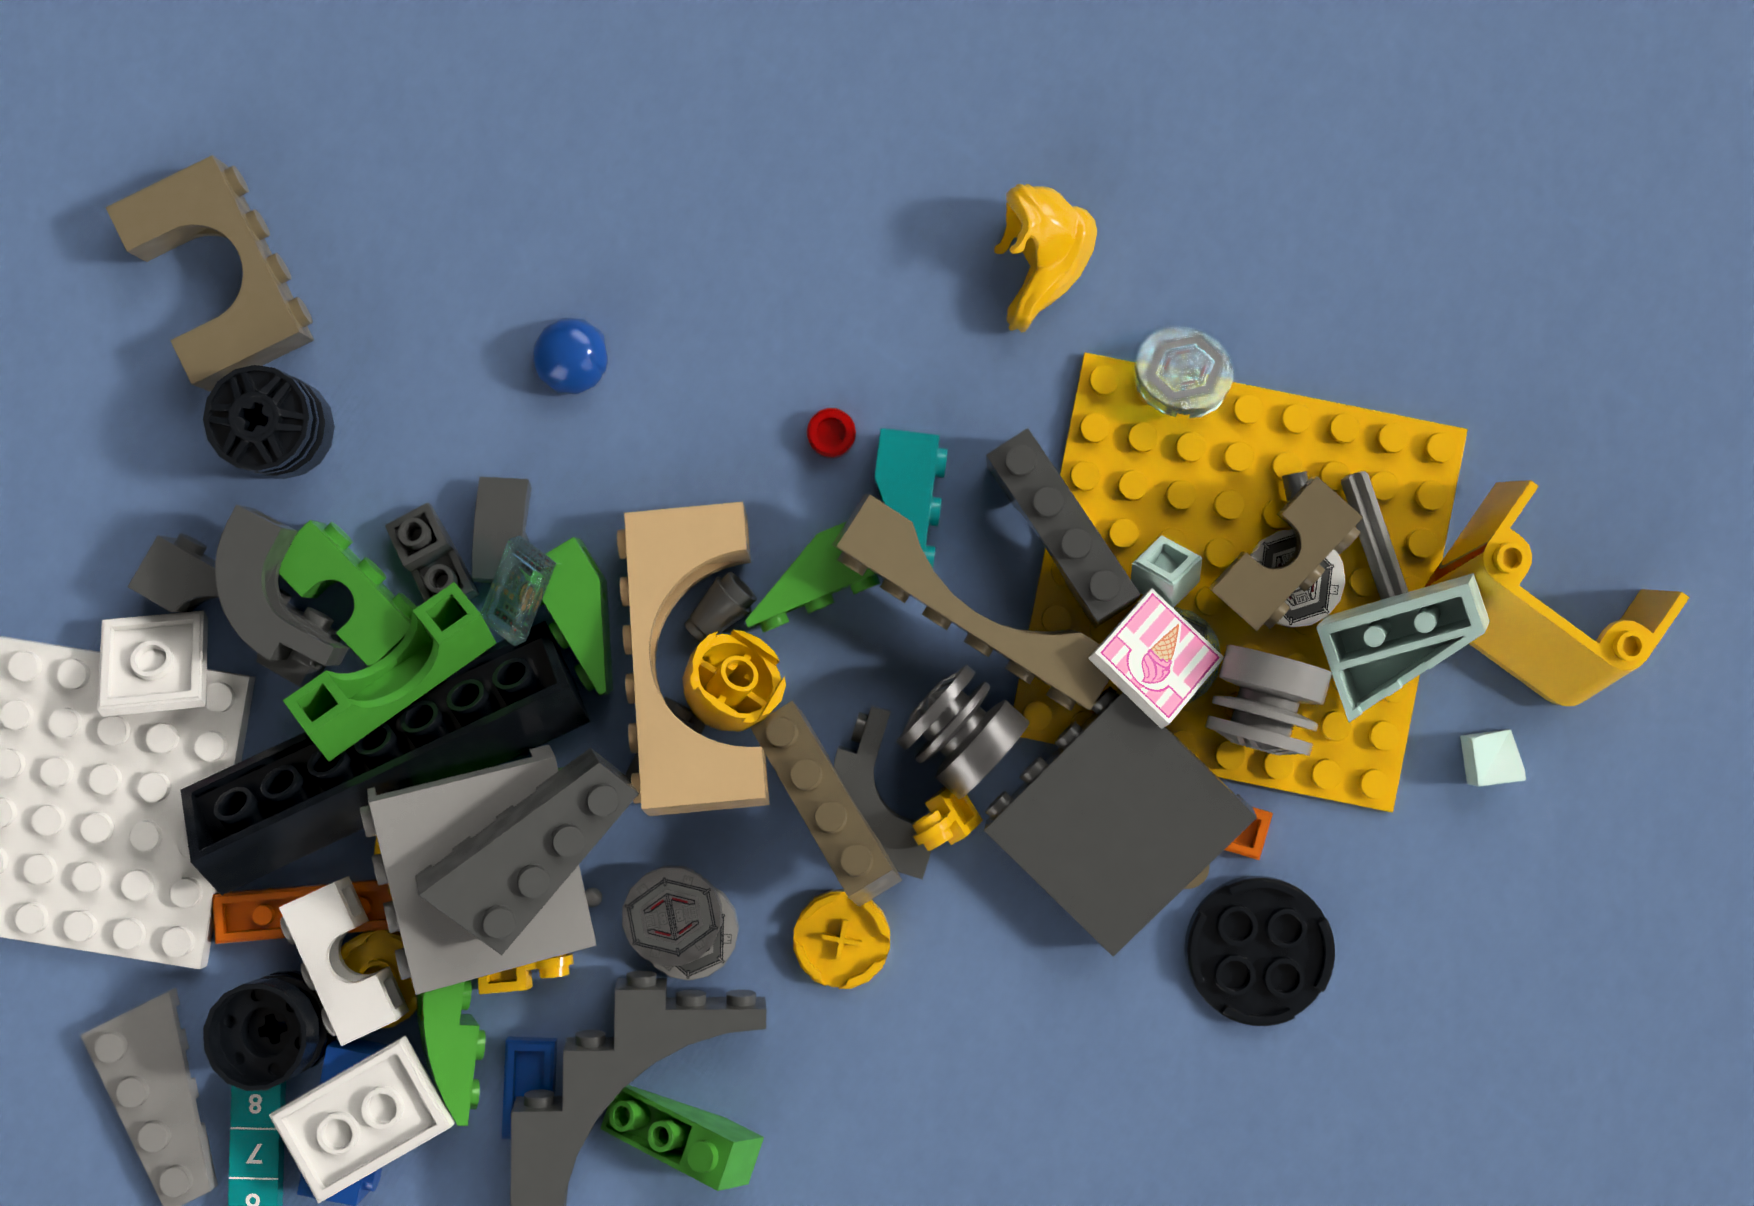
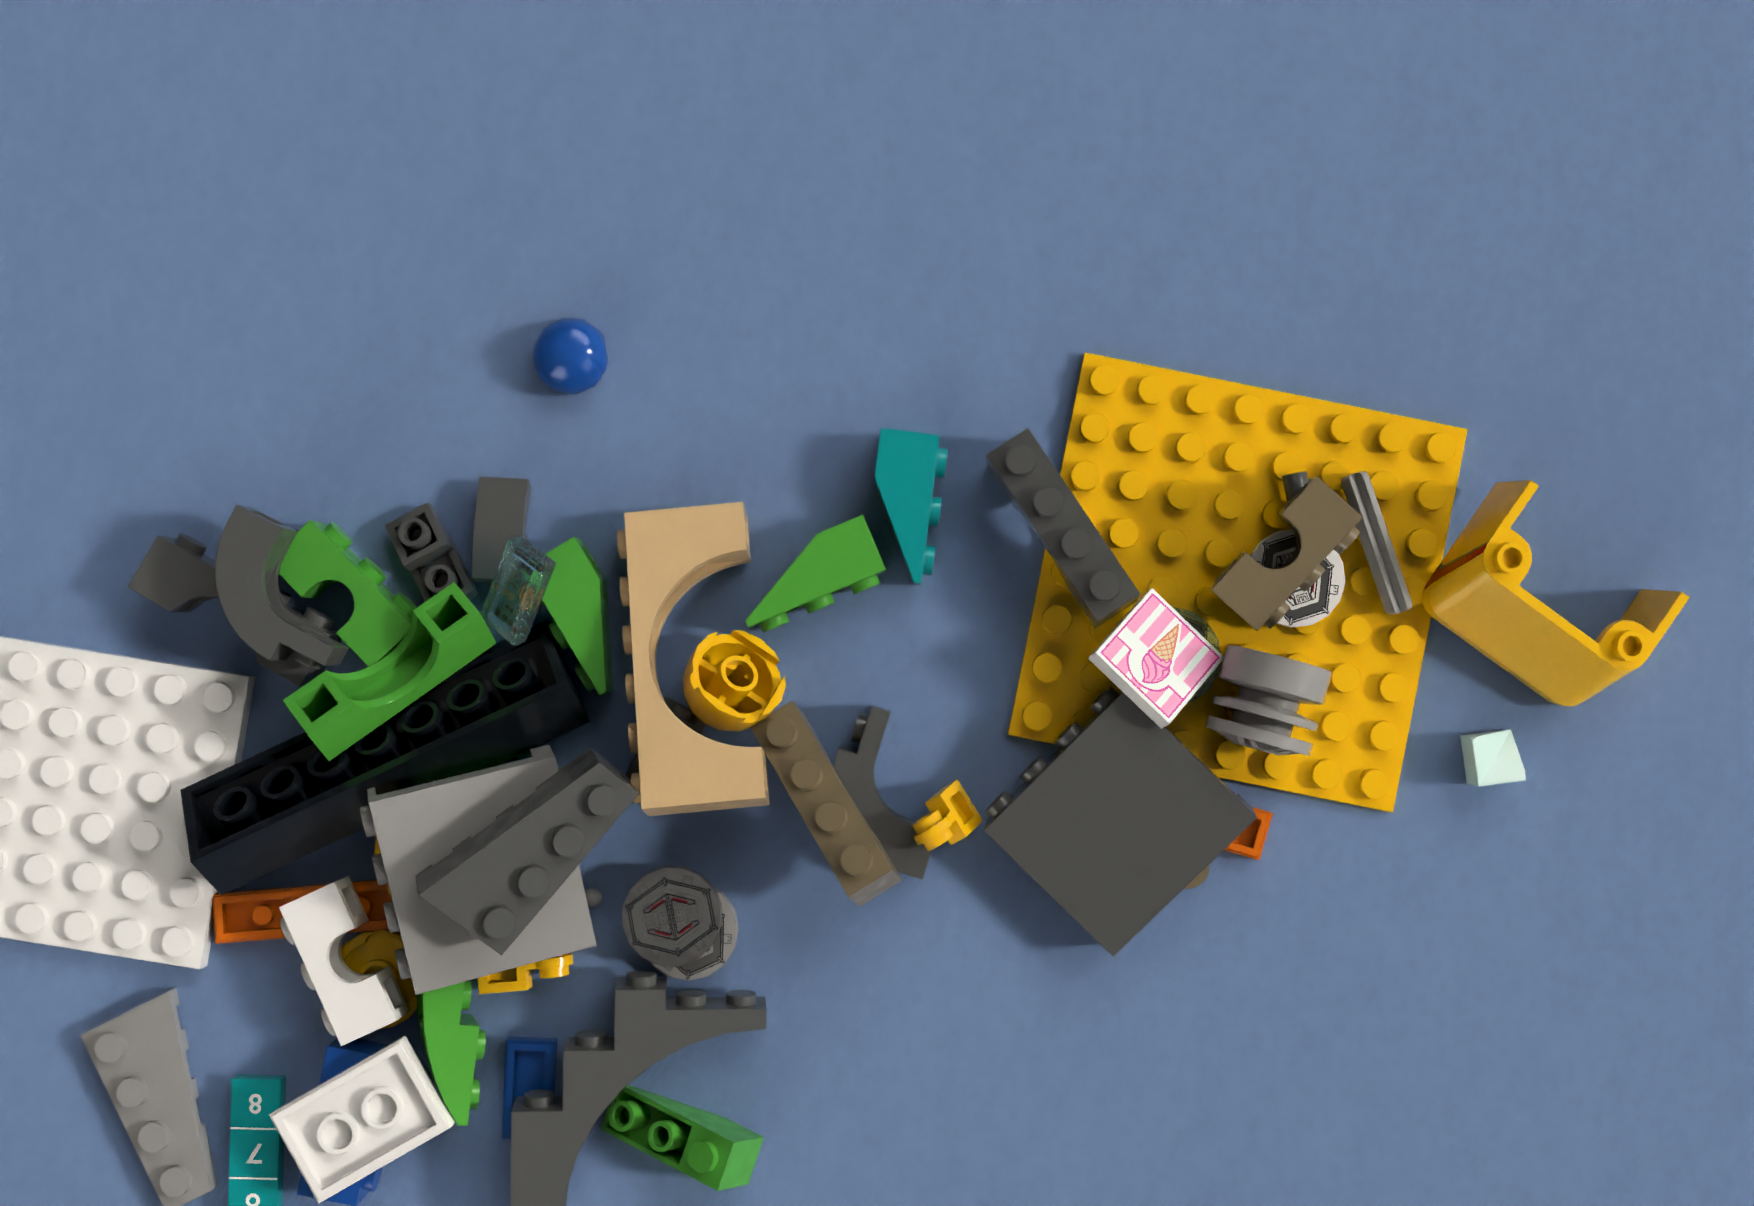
white tile [97,610,208,717] -> none
dark tan arch [105,155,314,392] -> none
black wheel [203,365,335,479] -> none
black wheel [203,971,337,1091] -> none
dark grey cone [684,572,757,642] -> none
yellow tile [793,889,890,989] -> none
red tile [807,408,856,458] -> none
dark tan arch [832,494,1110,711] -> none
flat silver wheel [896,664,1029,799] -> none
yellow piece [994,184,1097,333] -> none
light aqua slope [1131,535,1202,608] -> none
clear light blue tile [1134,327,1234,418] -> none
black tile [1184,876,1335,1026] -> none
light aqua wedge [1316,573,1490,722] -> none

